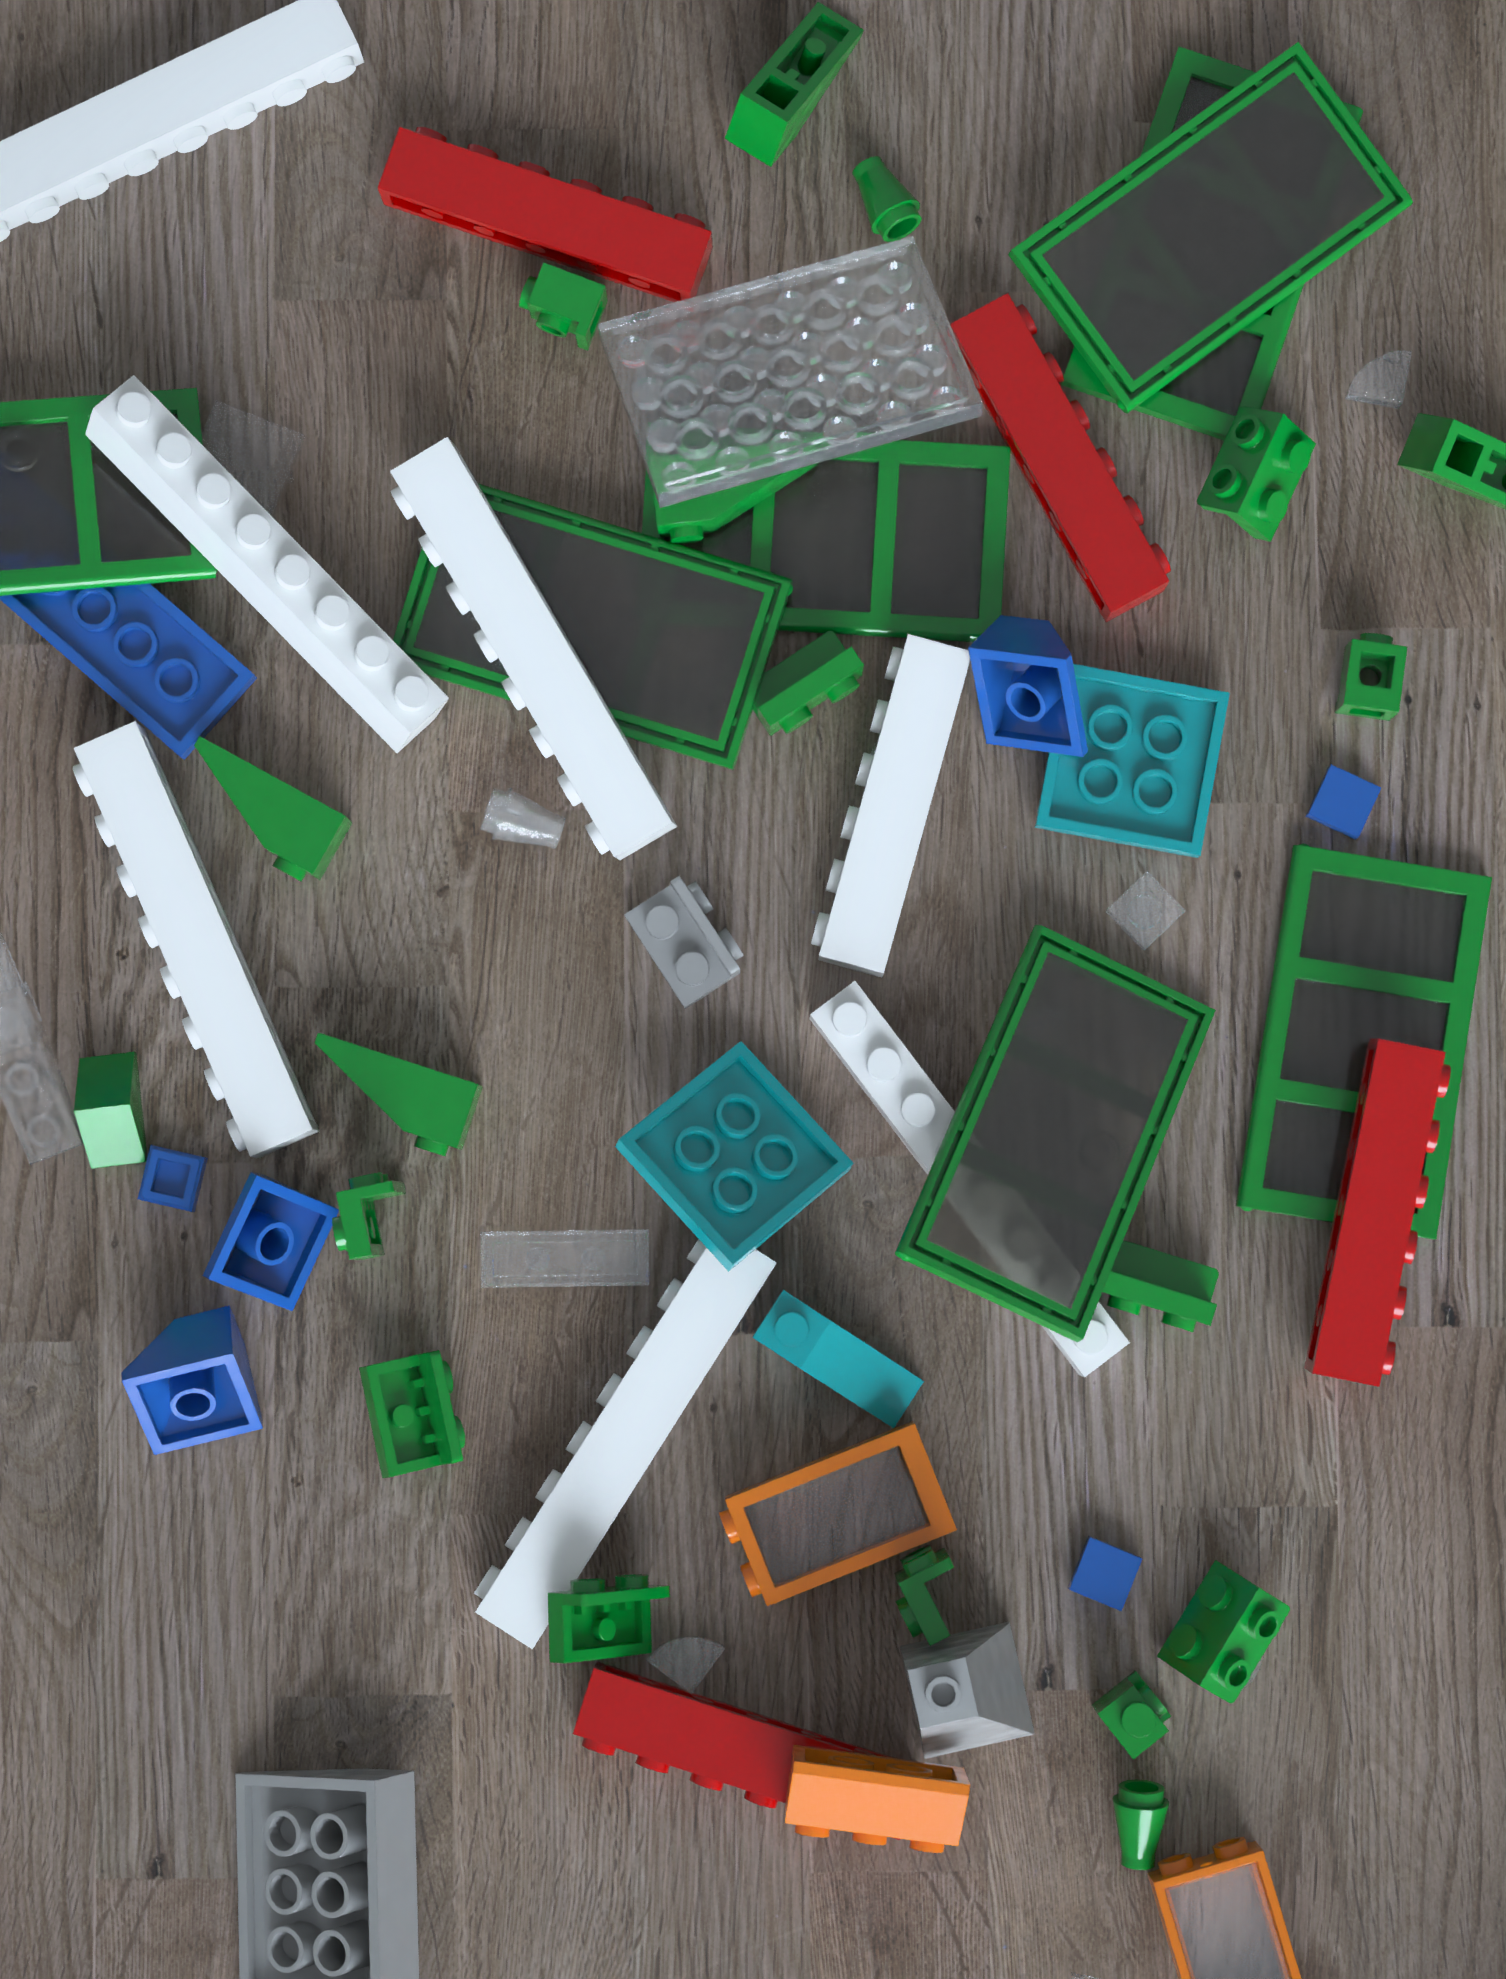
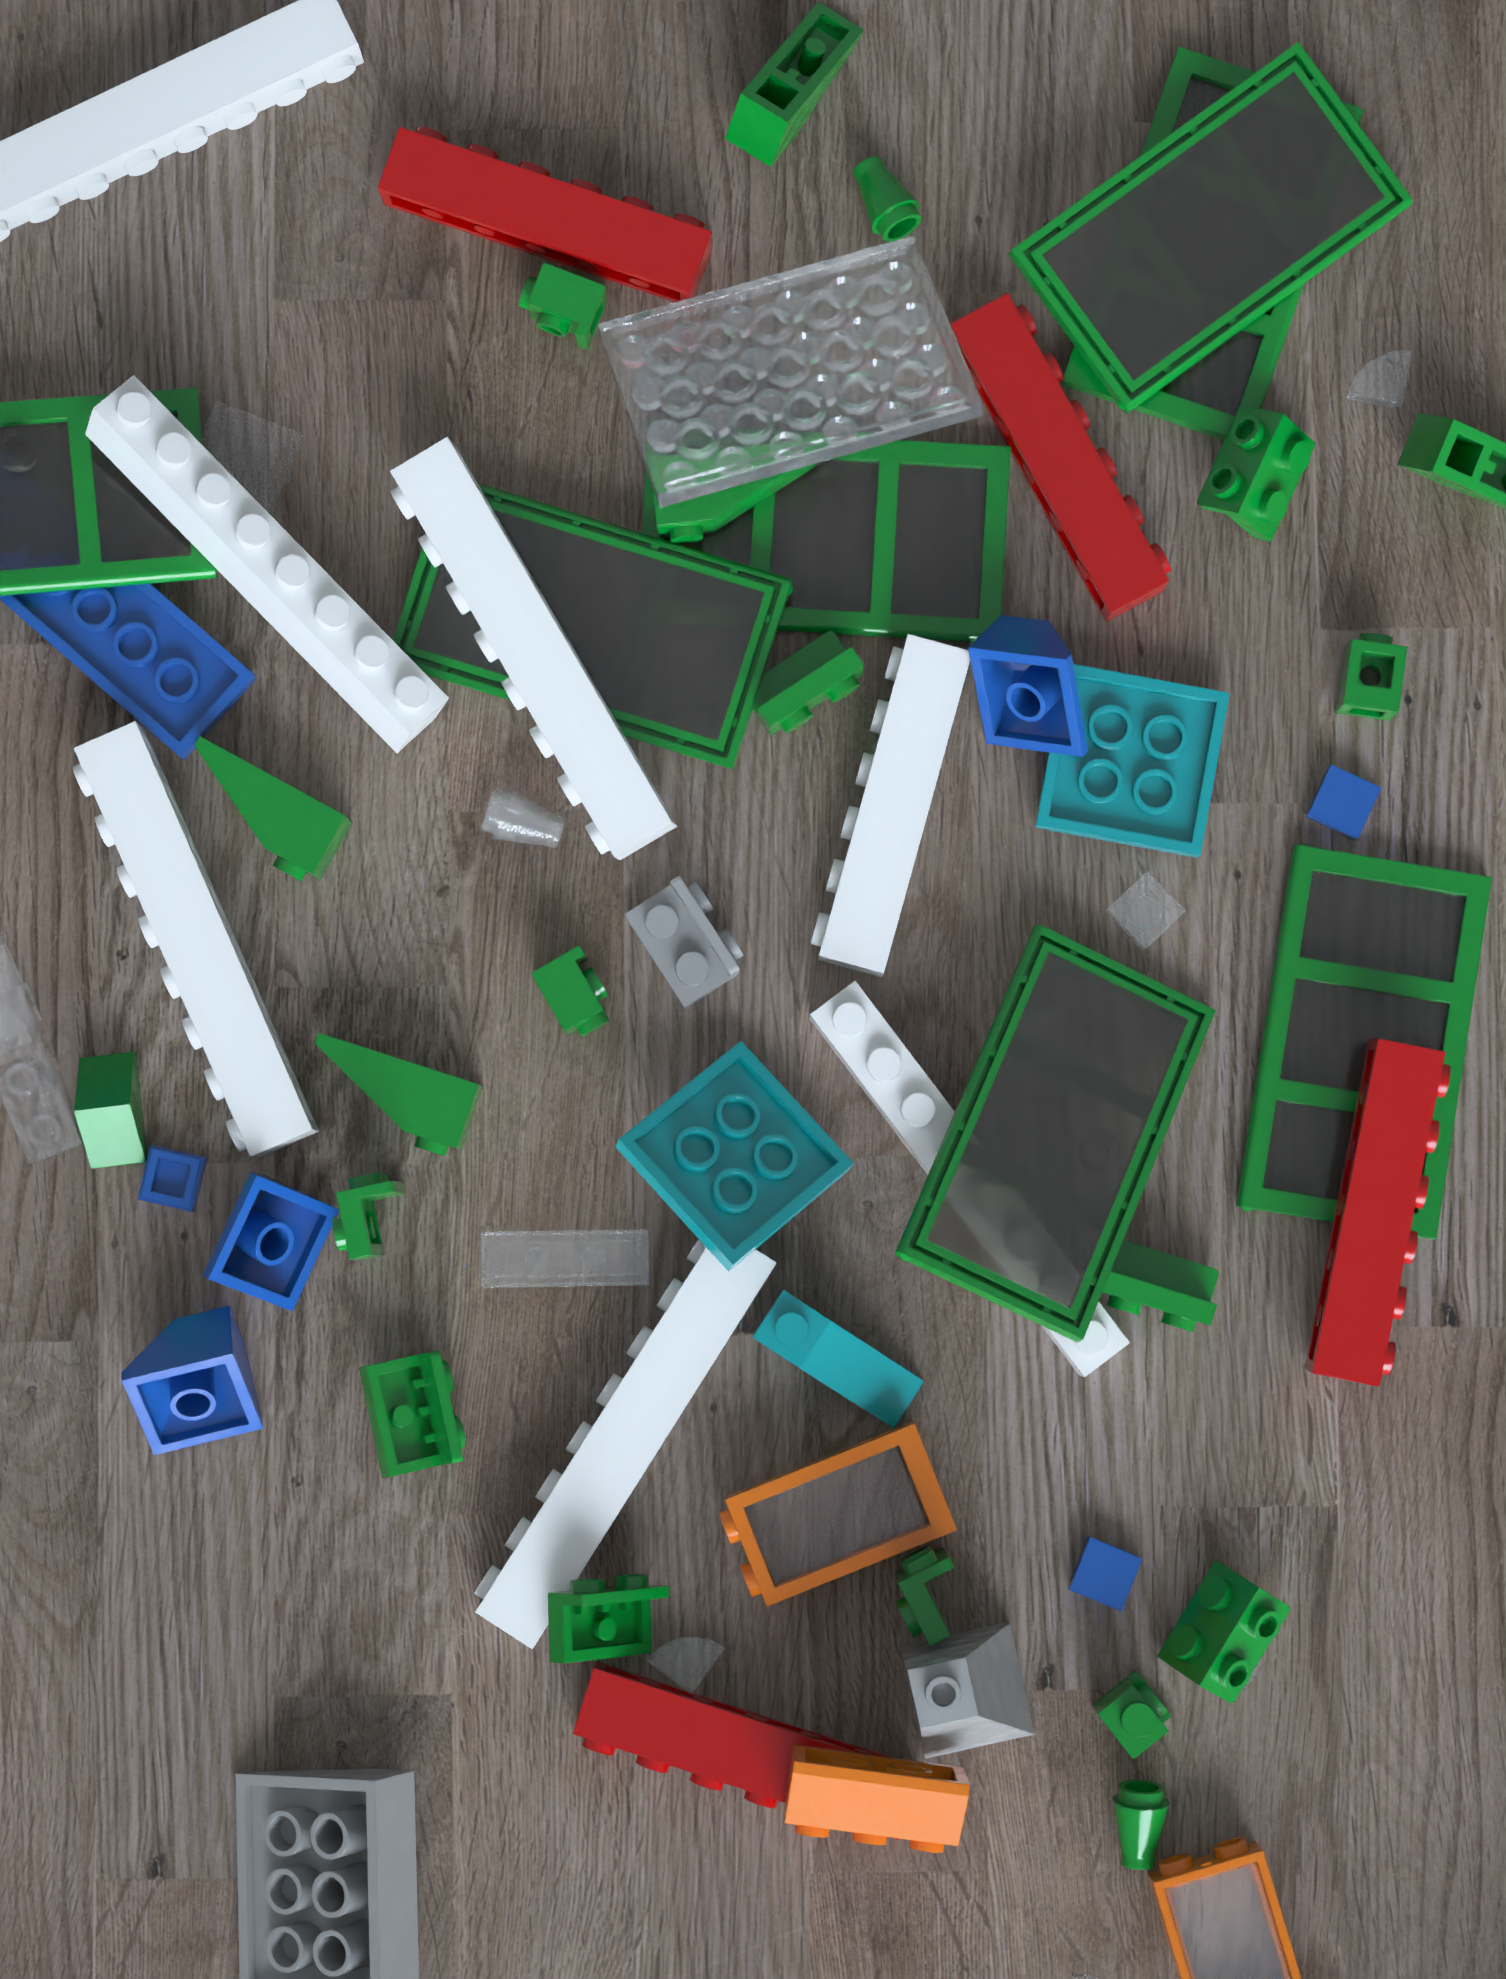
none -> green brick [531,945,610,1037]

